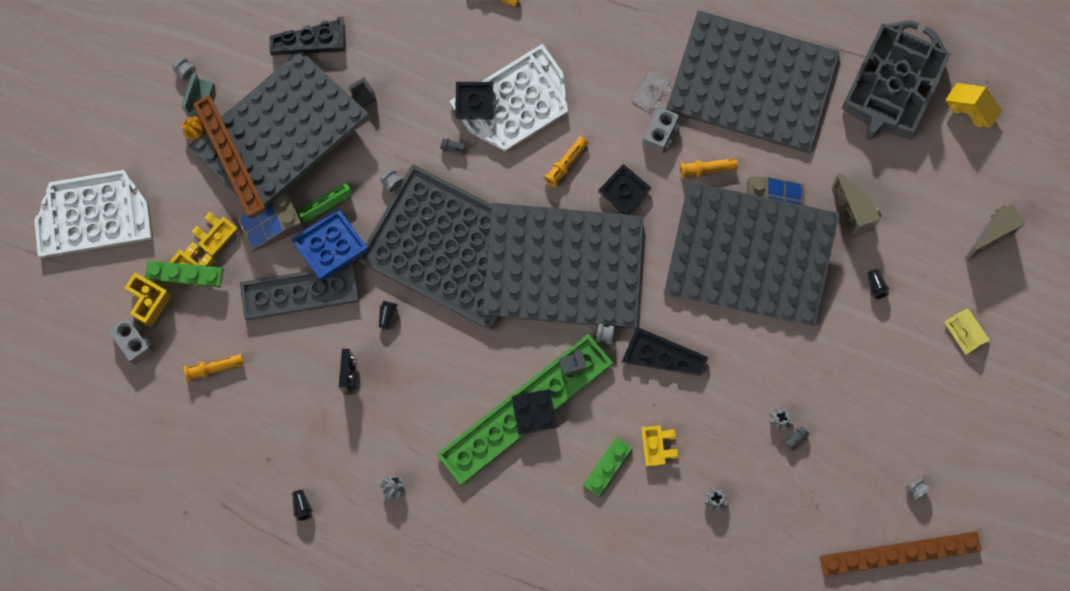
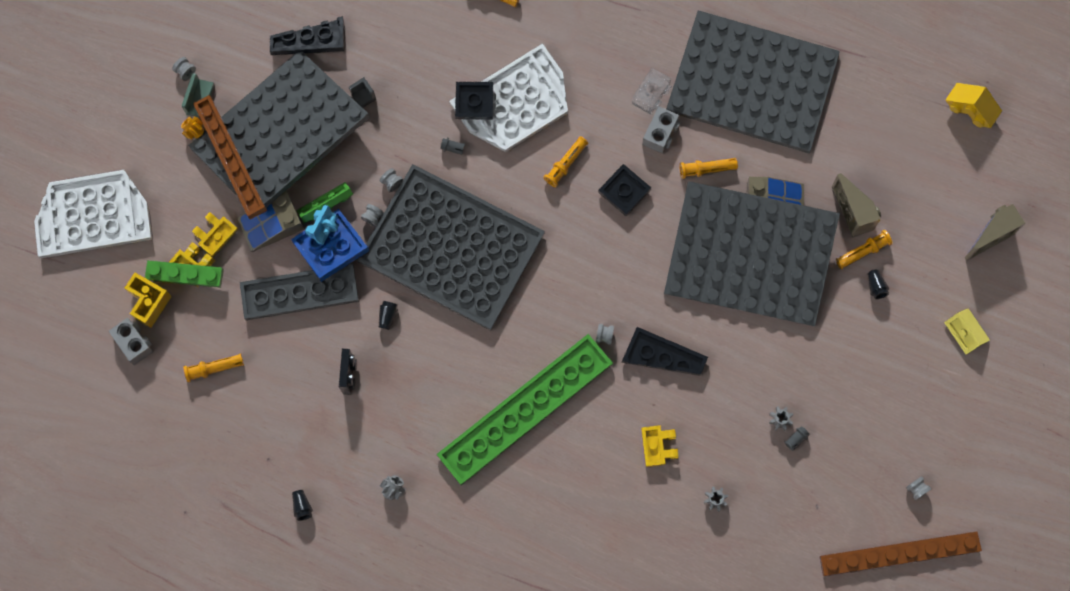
dark grey plate [483,203,644,329] -> none
black plate [512,389,557,435] -> none
dark grey panel [559,349,587,377] -> none
bright green plate [583,437,632,497] -> none
dark grey piece [841,20,951,140] -> none
none -> medium azure hips [305,205,338,245]
none -> light grey wheel [361,204,384,227]
none -> light orange pin [835,230,893,269]

